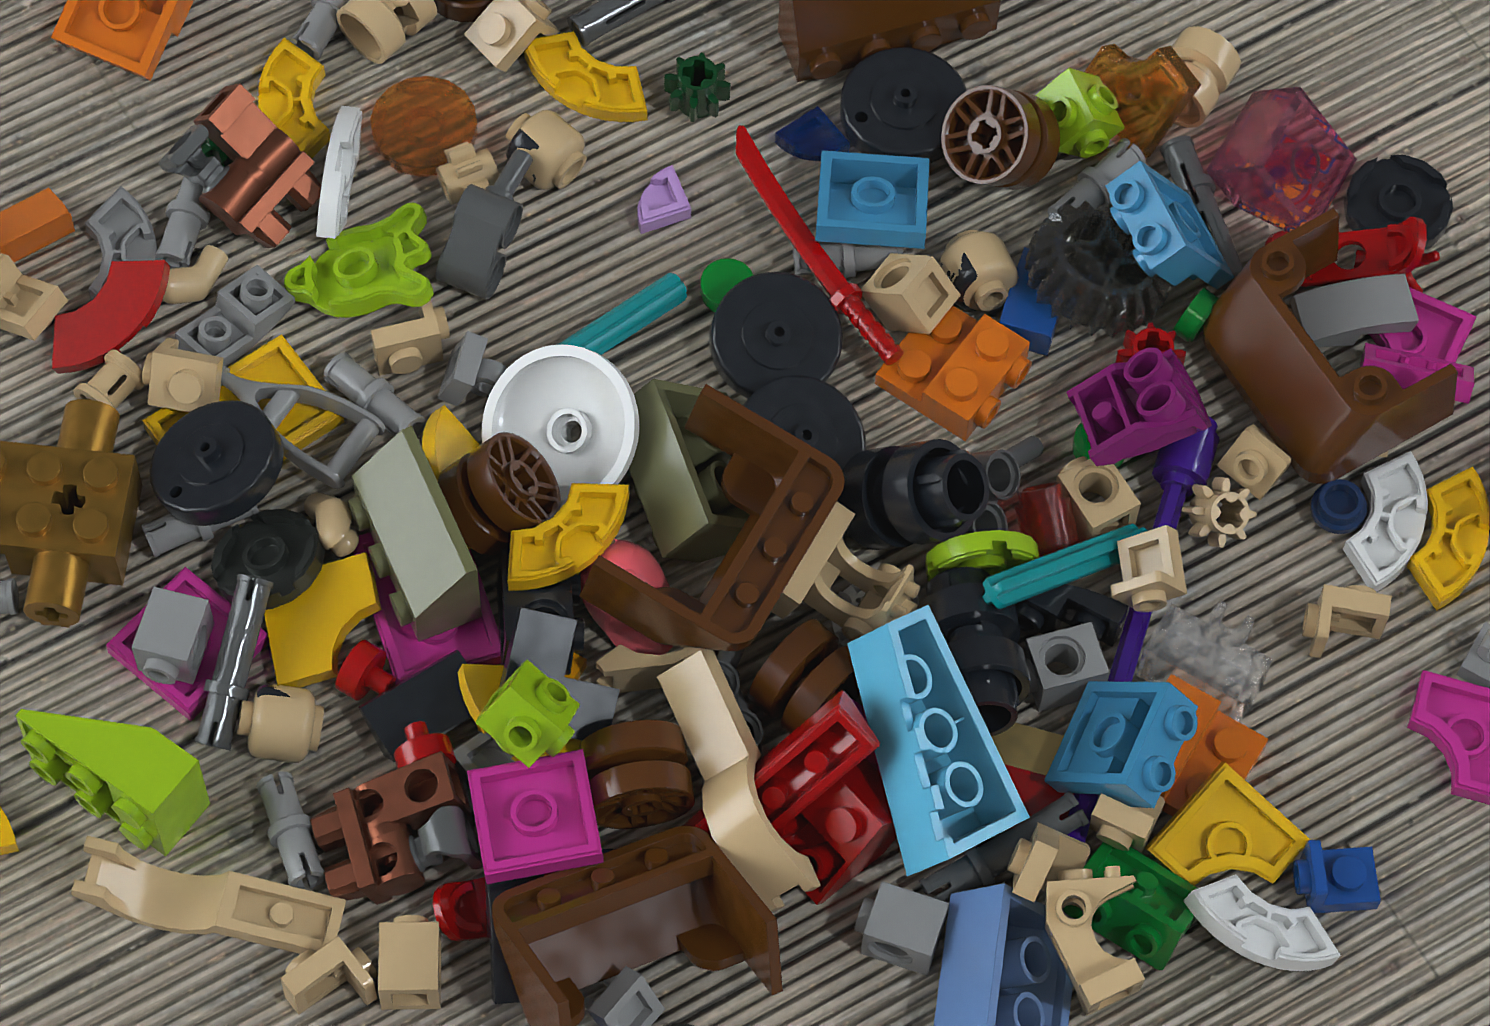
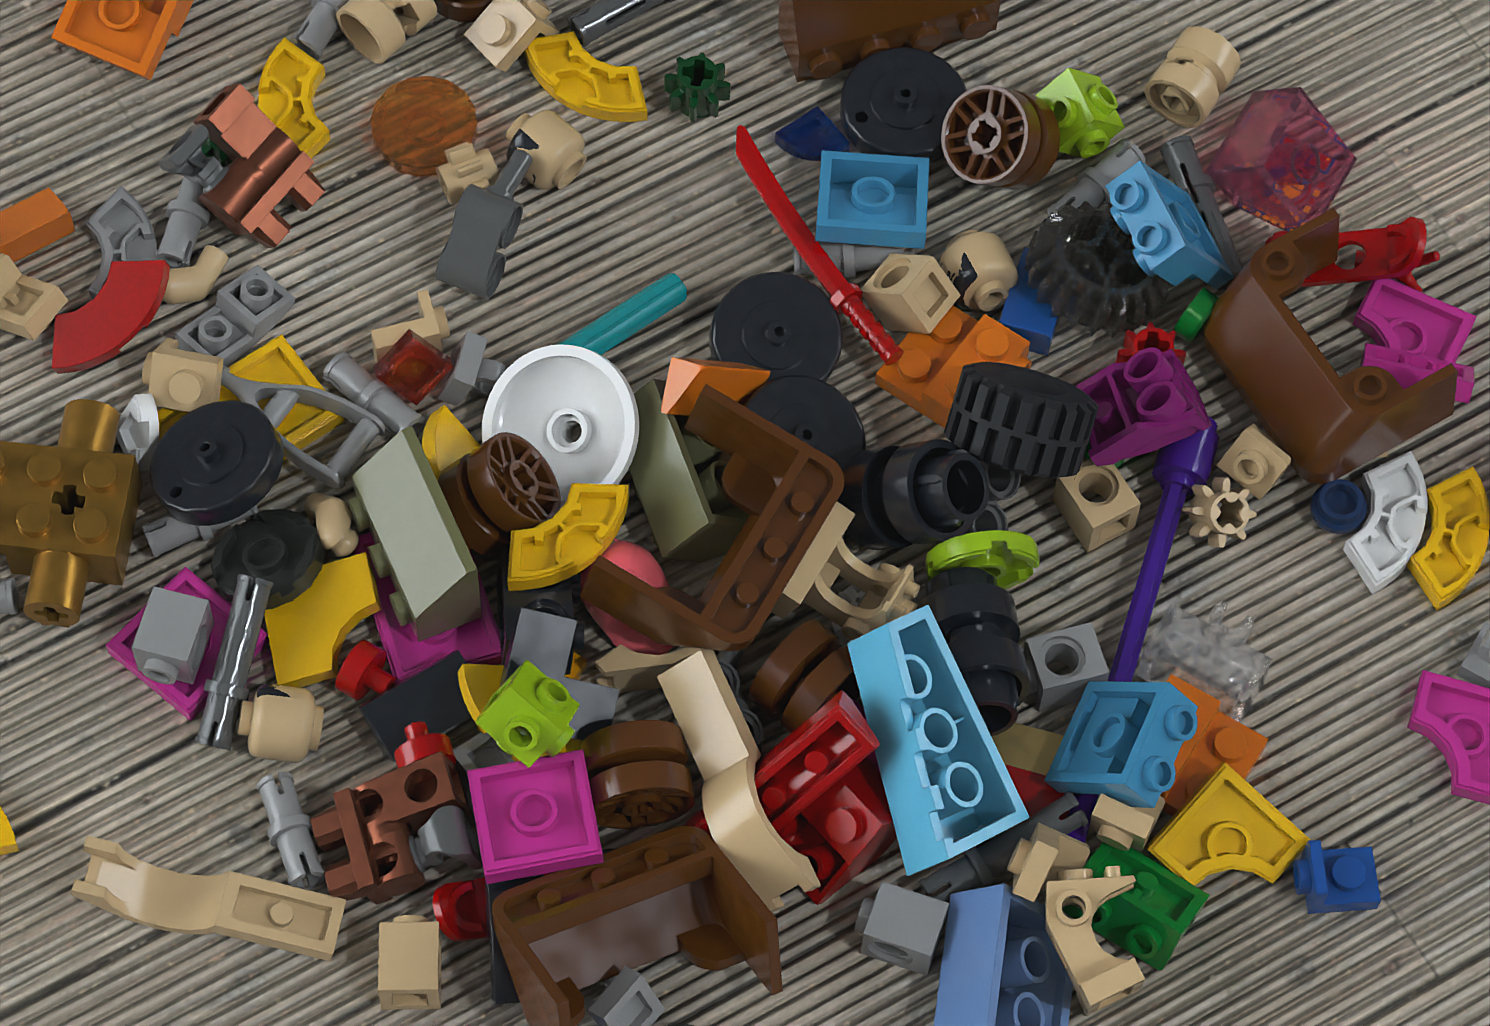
lime slope [15,709,210,856] -> none
tan bush [73,349,145,409] -> none
tan bracket [280,936,378,1015] -> none
lime tile [284,202,434,318] -> none
white tile [316,106,362,239] -> none
lavender tile [637,165,691,234] -> none
green tile [700,258,753,312] -> none
teal axle [982,523,1148,609] -> none
clear red brick [1014,482,1080,558] -> none
black slope [1015,584,1129,647] -> none
clear orange tile [1084,44,1201,158] -> none
tan bracket [1110,525,1187,612] -> none
white tile [1183,874,1341,971] -> none
light grey slope [1290,274,1419,347] -> none
tan bracket [1302,584,1392,658] -> none
black tile [1344,155,1453,250] -> none
none -> white tile [116,393,159,472]
none -> clear red tile [373,329,453,406]
none -> orange slope [661,357,770,416]
none -> black tyre [944,362,1099,478]

